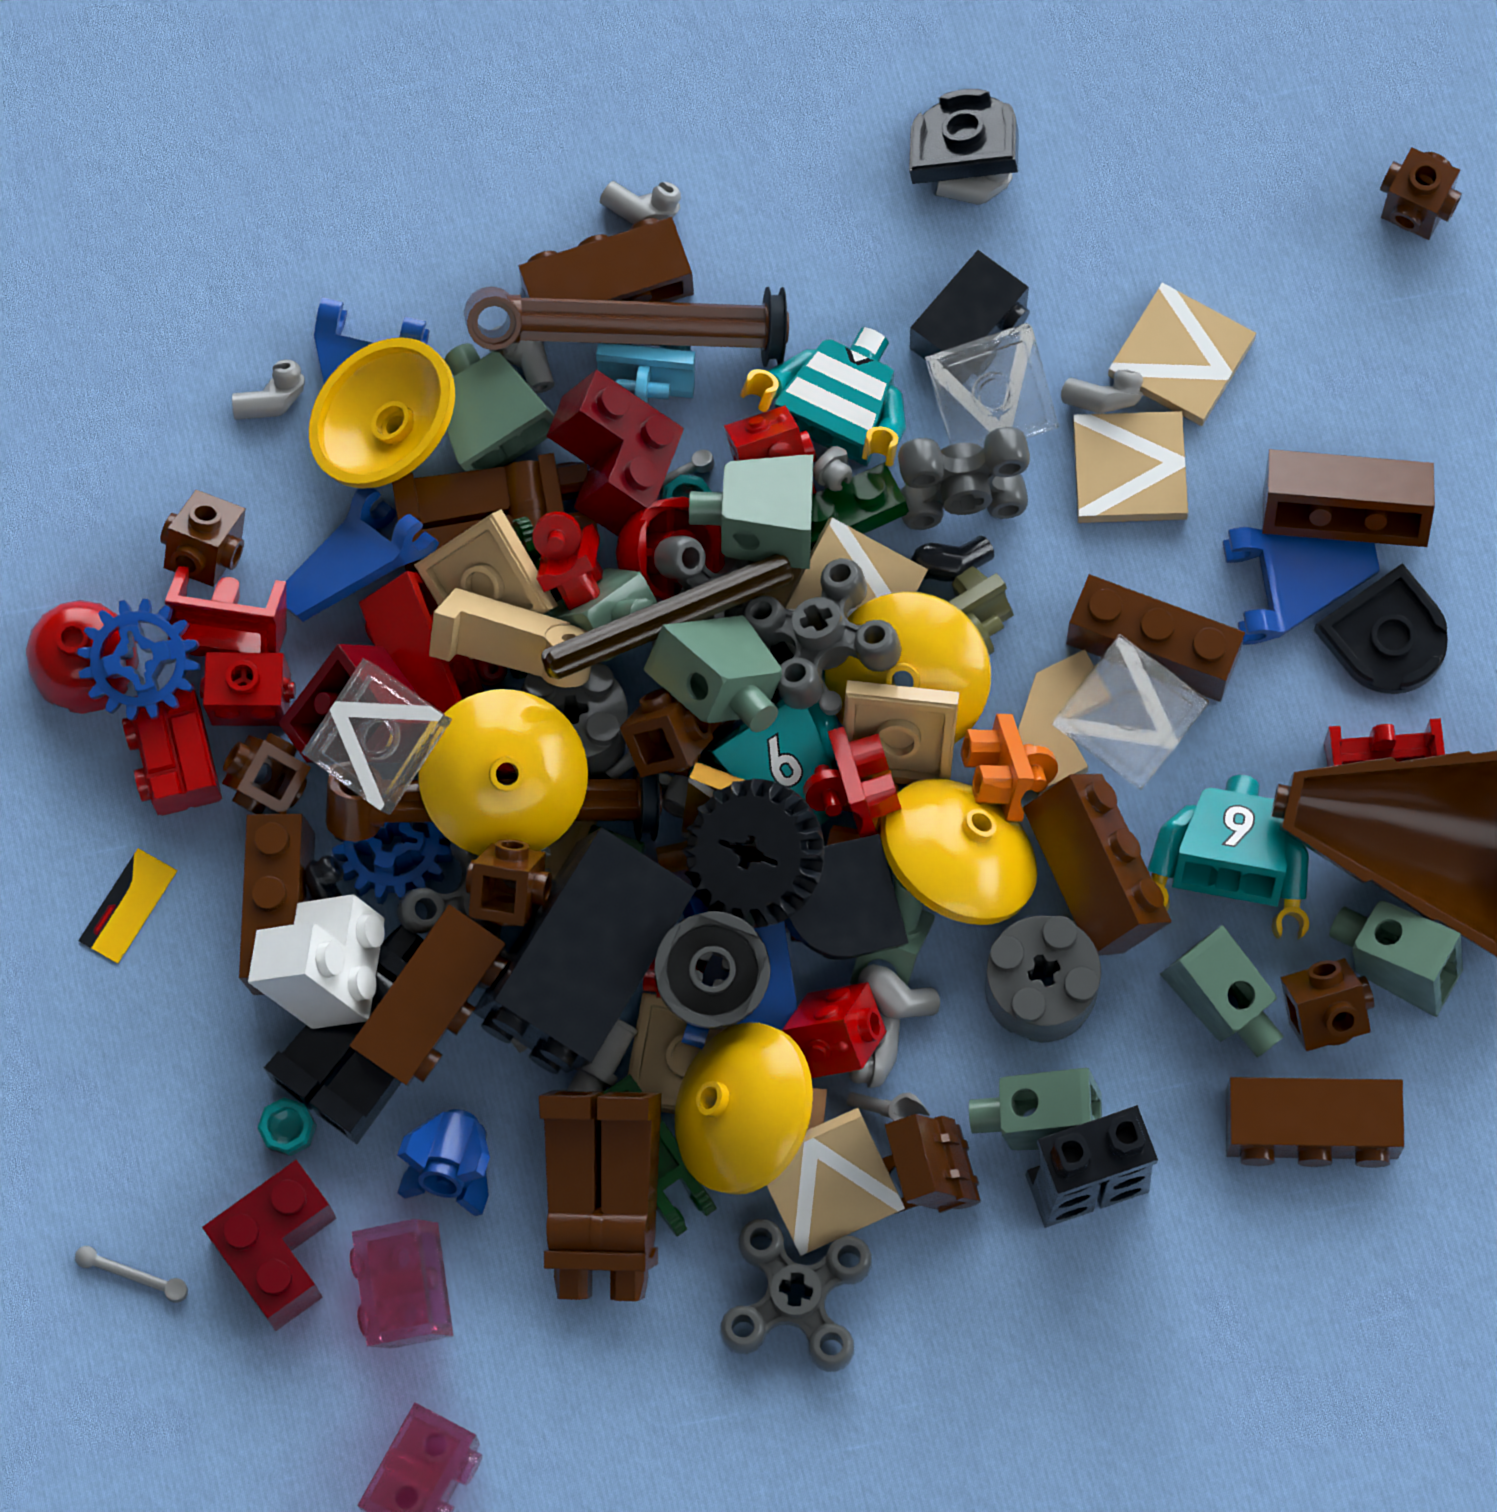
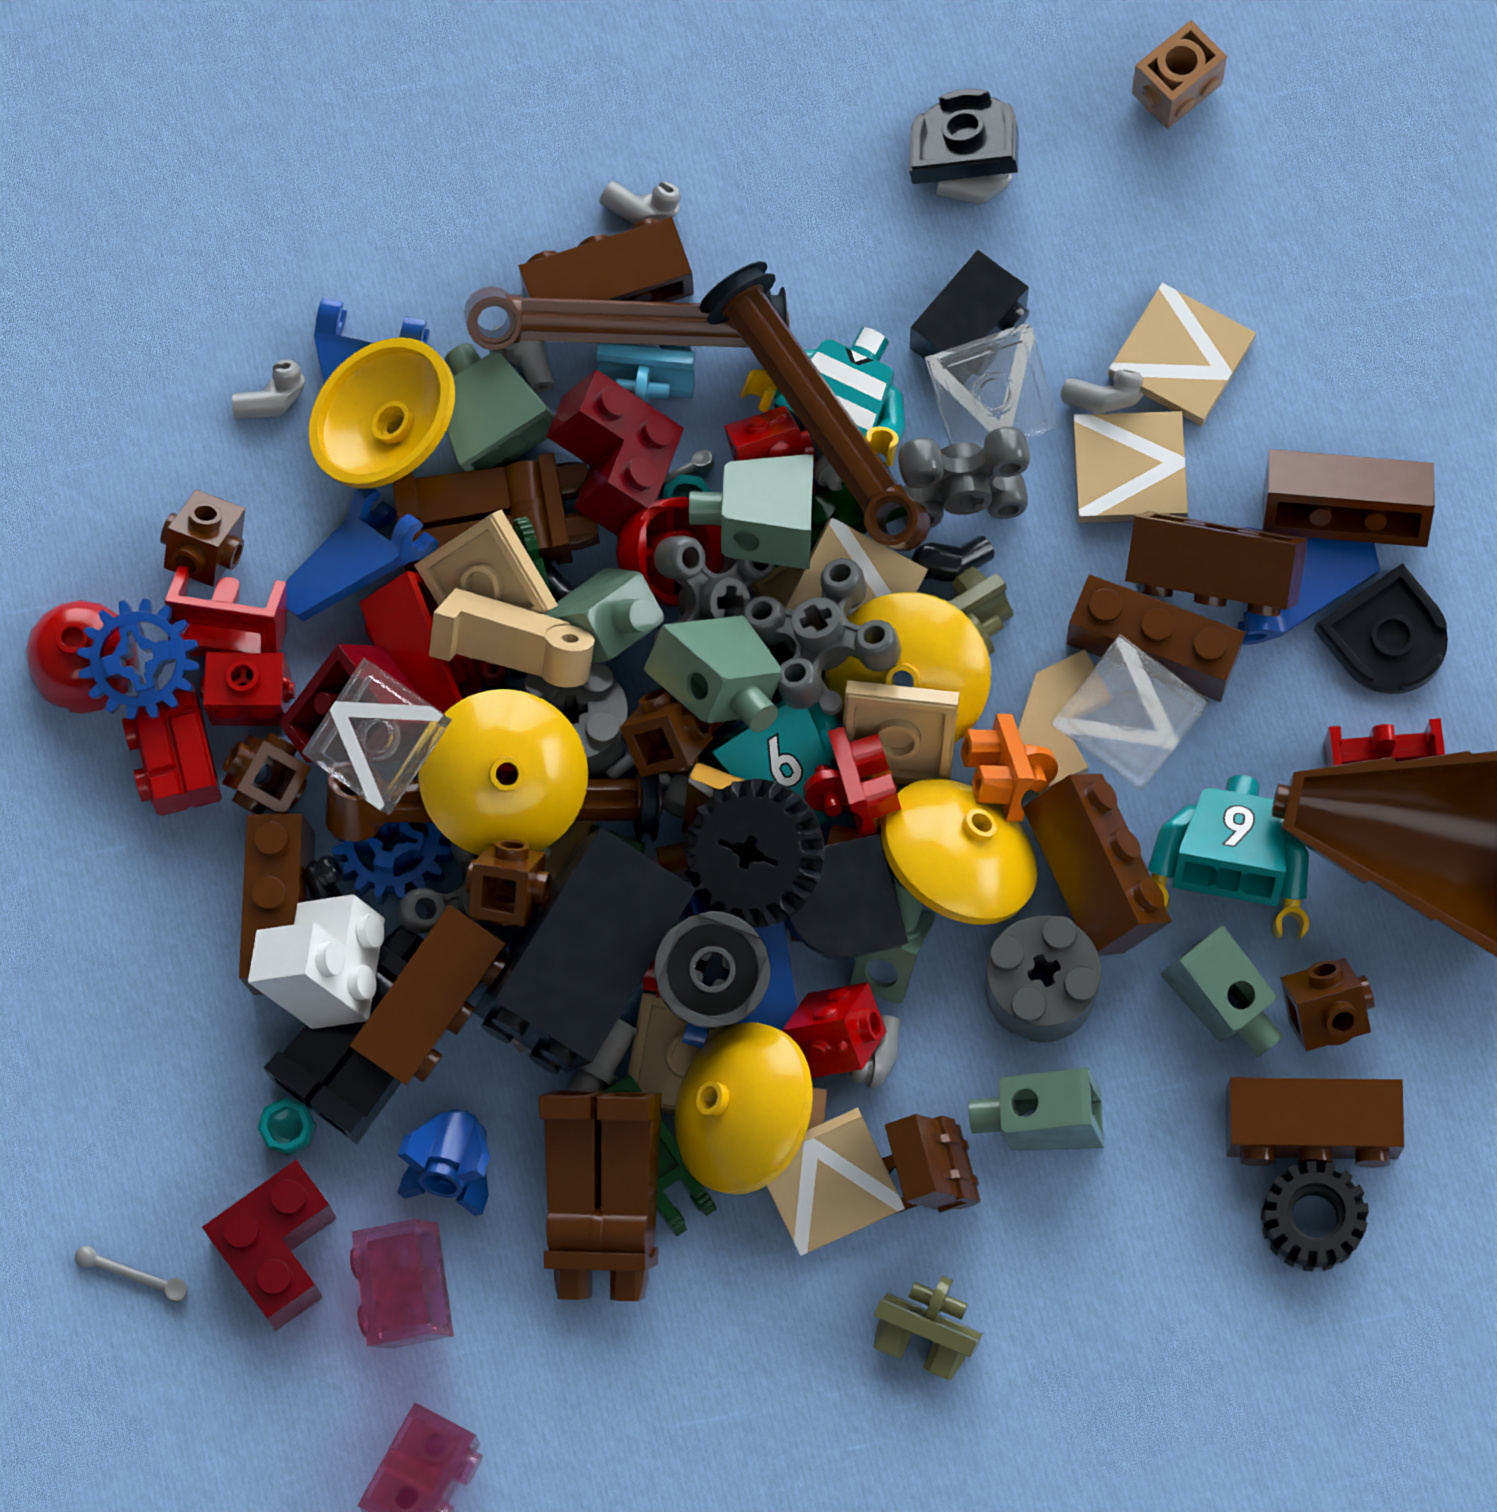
yellow sticker [78,848,178,964] -> none
red hips [532,511,603,610] -> none
dark brown axle [541,554,794,679] -> none
dark grey gear [720,1219,872,1372] -> none
light grey hand [847,1092,930,1121] -> none
light grey arm [858,964,940,1019] -> none
black hips [1025,1105,1158,1228] -> none
sand green torso [1329,901,1463,1017] -> none
reddish brown brick [1380,147,1462,240] -> none
none -> reddish brown piece [699,261,930,551]
none -> olive hips [873,1275,983,1380]
none -> reddish brown brick [1125,511,1308,616]
none -> medium nougat head [1132,20,1227,129]
none -> black tyre [1261,1161,1369,1272]

